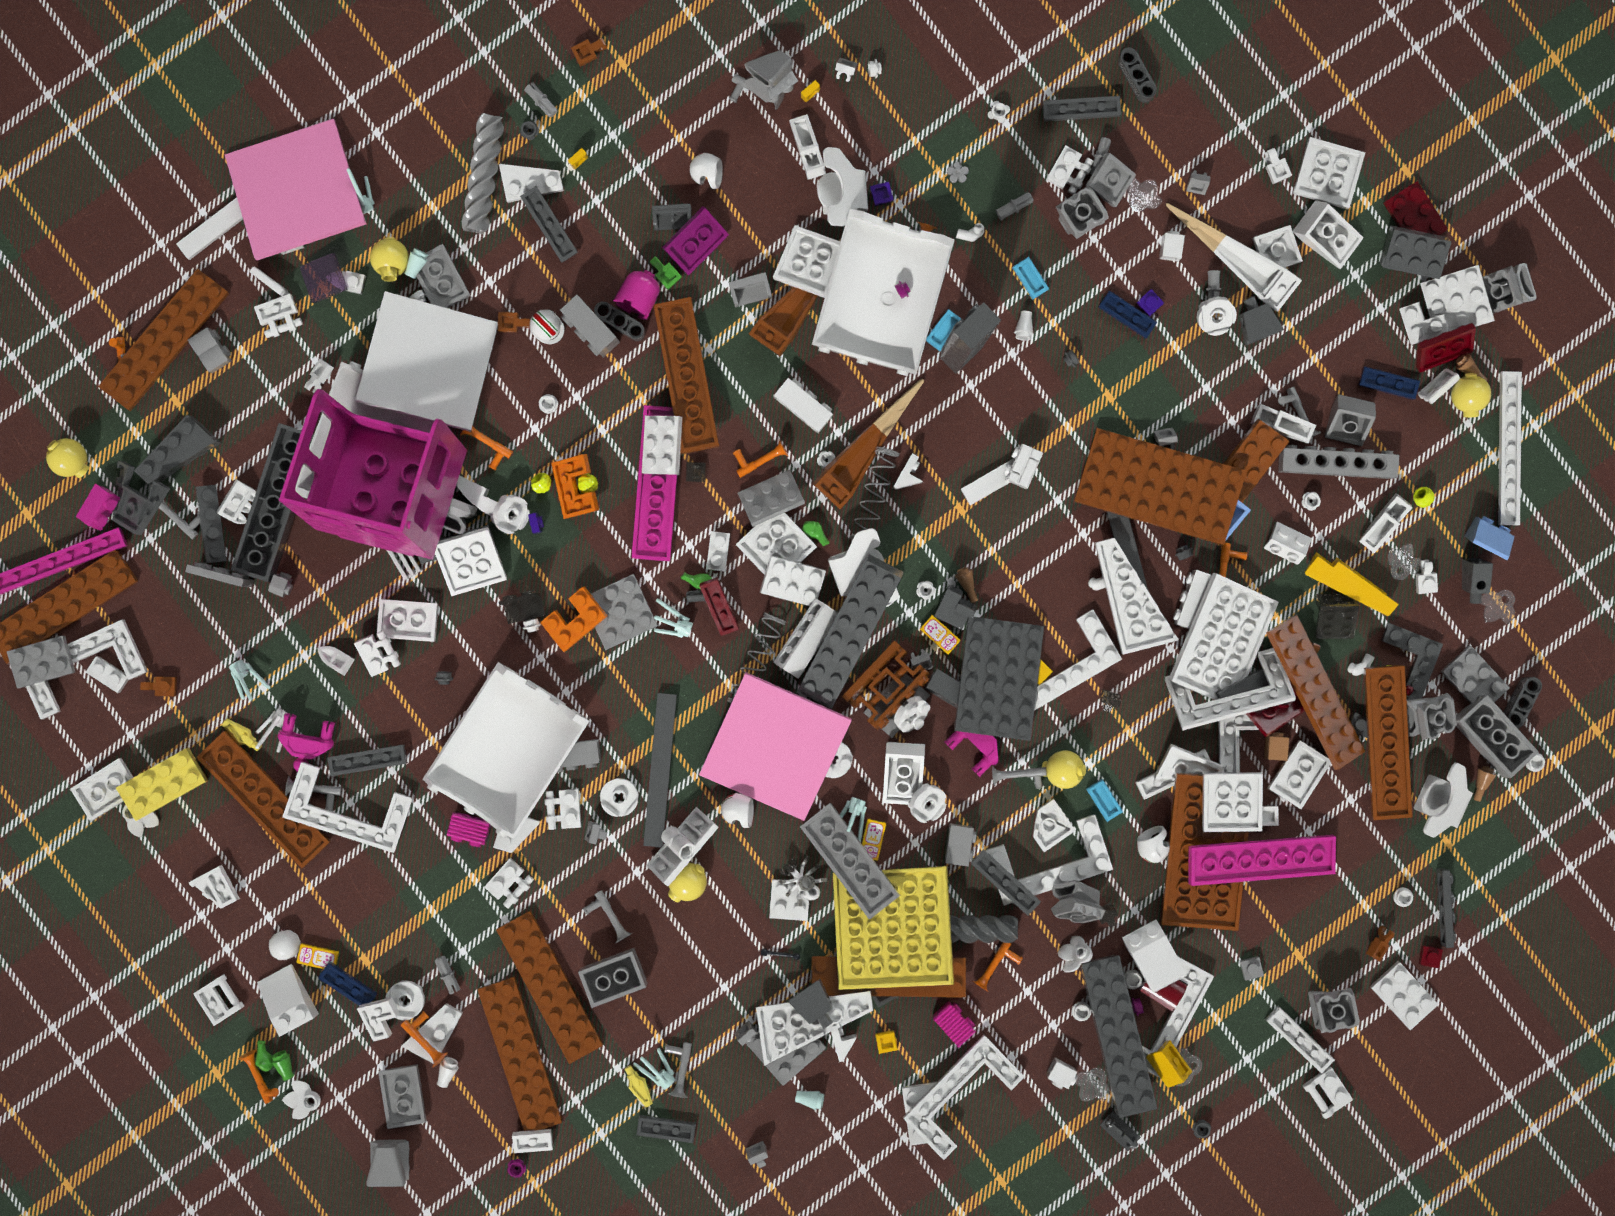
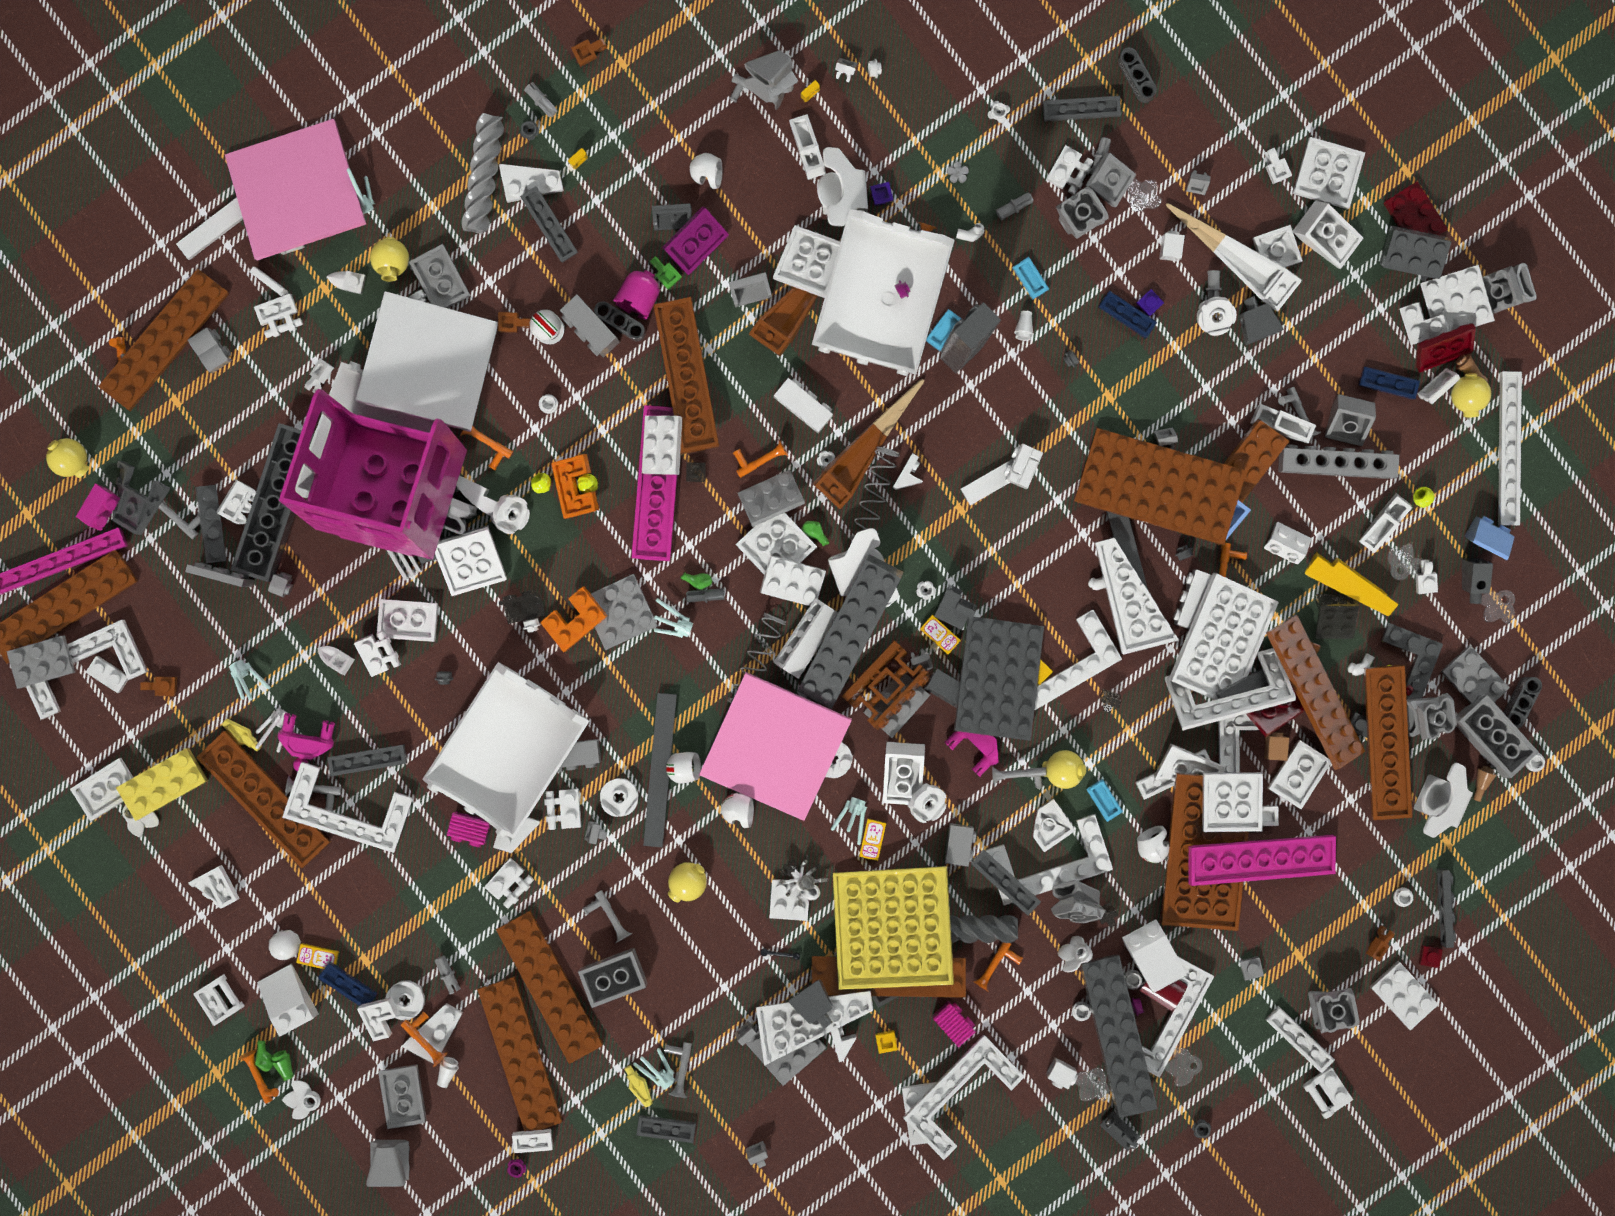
dark grey wedge [134,415,221,485] -> none
clear purple tile [300,253,348,303] -> none
light aqua cone [405,248,428,279] -> none
dark purple plate [528,513,544,534] -> none
white plate [646,807,718,886] -> none
dark red plate [699,577,739,636] -> none
white plate [706,531,730,572] -> none
light aqua cone [795,1091,824,1110] -> none
light grey plate [800,803,901,919] -> none
white plate [894,696,931,732] -> none
medium nougat cone [955,567,978,603] -> none
yellow panel [1146,1040,1192,1088] -> none
white plate [1301,492,1321,511] -> none
none -> white helmet [666,752,701,784]

